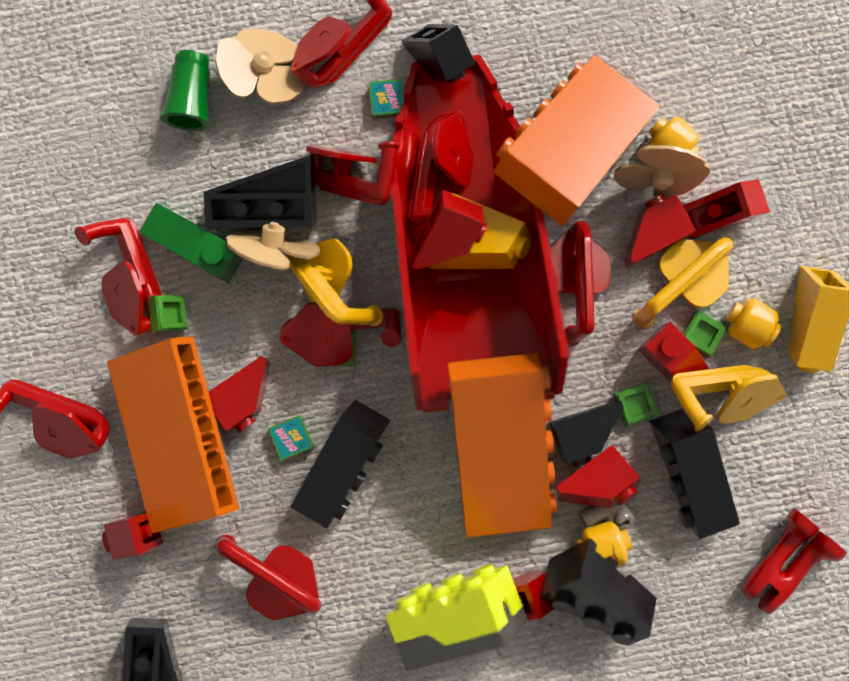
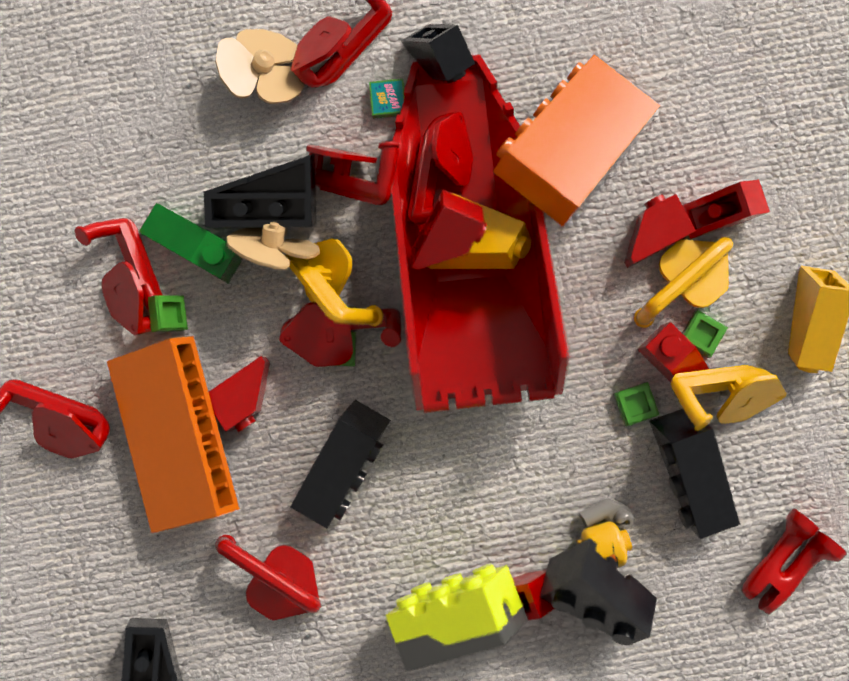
red slope [102,512,163,560] -> none
green plant [160,50,210,131] -> none
tile [268,415,314,461] -> none
orange brick [448,353,557,538] -> none
black slope [549,401,624,467] -> none
red piece [550,220,611,345] -> none
red slope [556,445,640,508] -> none
tan piece [614,145,710,199] -> none
yellow head [647,116,700,153] -> none
yellow head [725,298,781,350] -> none

